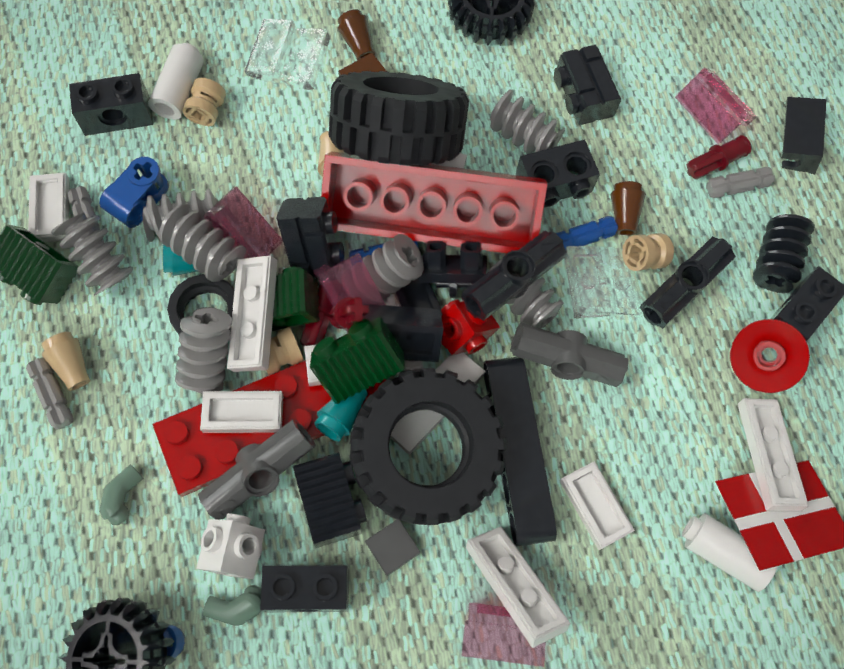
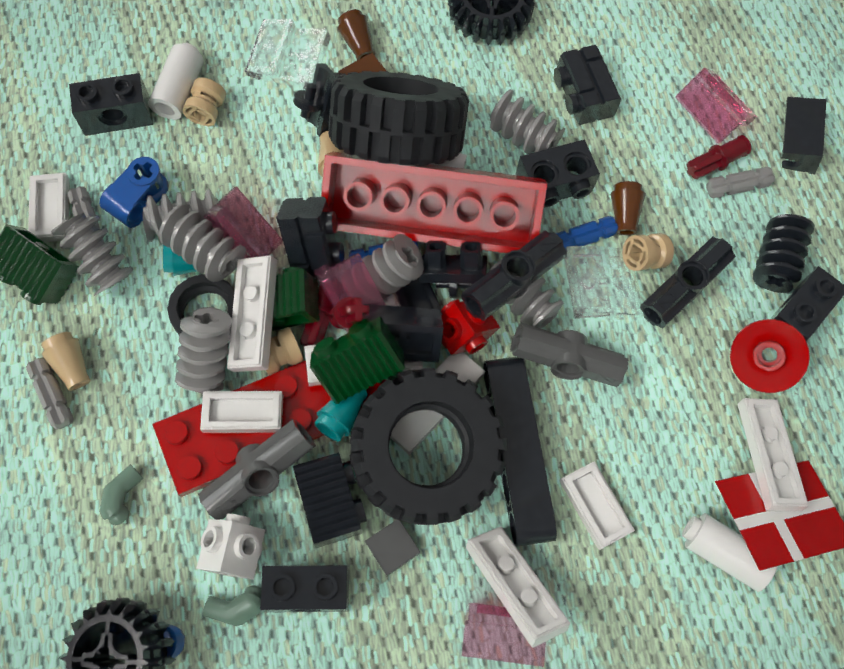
none -> black hips [293,63,345,137]

